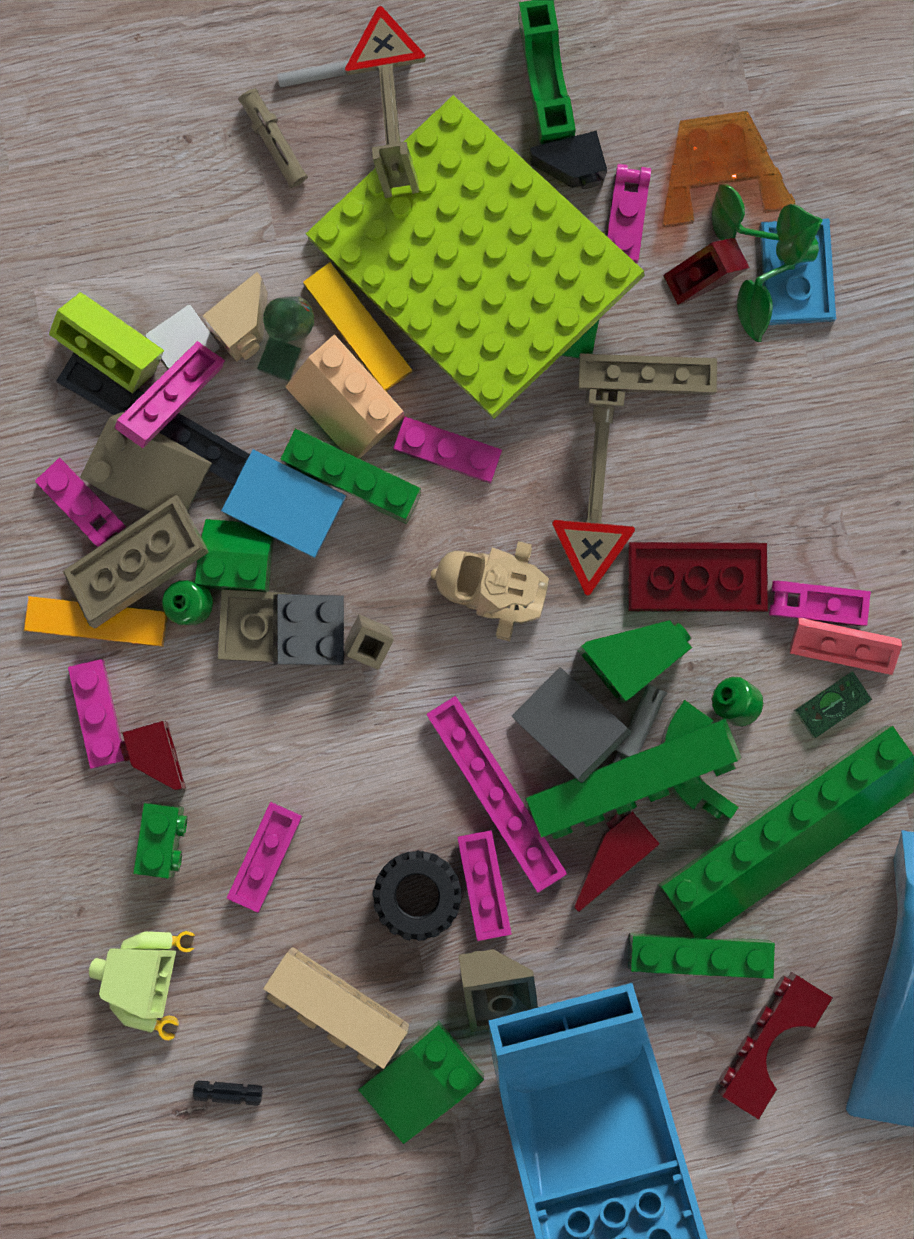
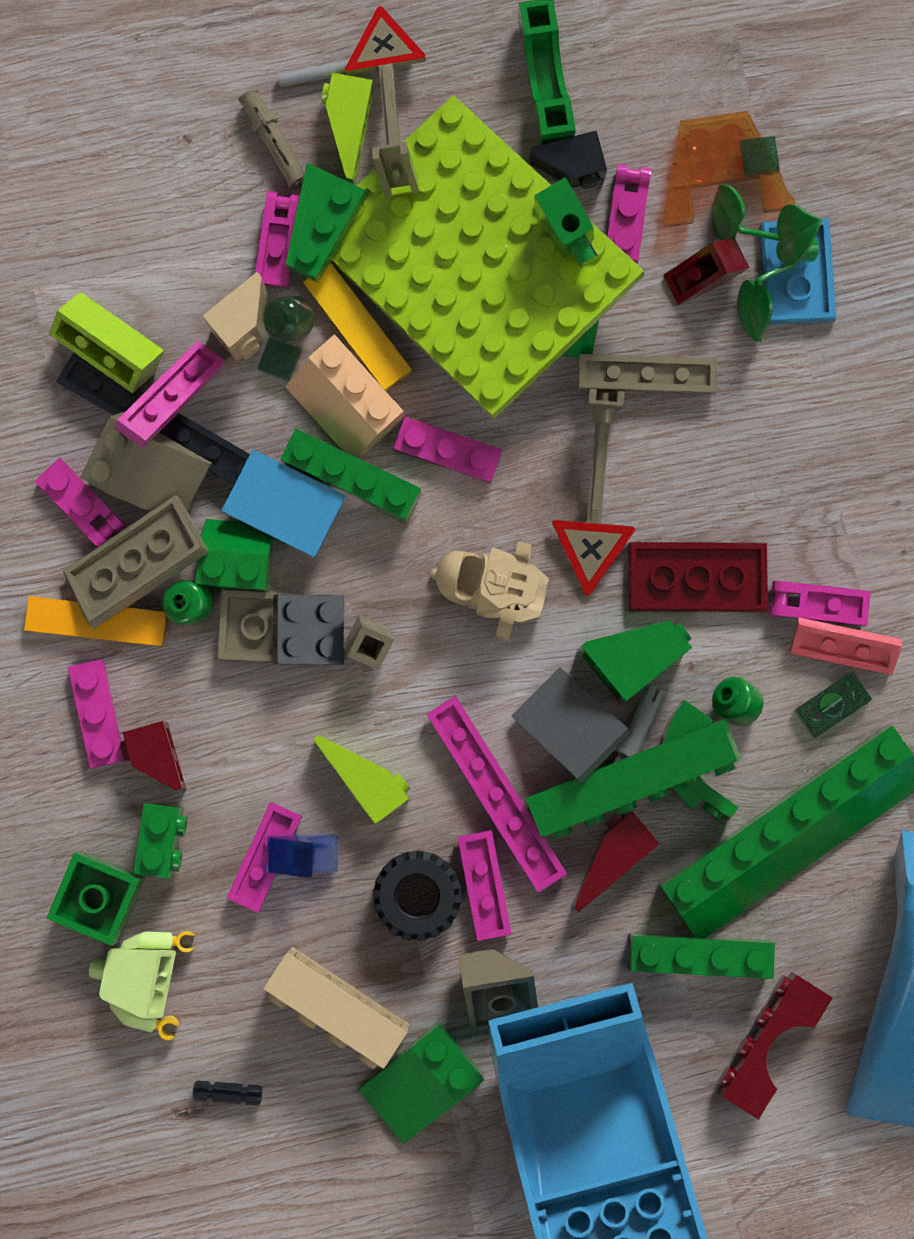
white sticker [146,305,220,368] -> none
none -> green brick [46,851,146,946]
none -> dark pink plate [255,191,300,290]
none -> clear blue slope [266,834,339,878]
none -> green wing [286,163,368,283]
none -> lime slope [313,735,411,824]
none -> lime slope [321,72,374,185]
none -> green torso [534,177,598,267]
none -> clear green tile [740,136,780,177]

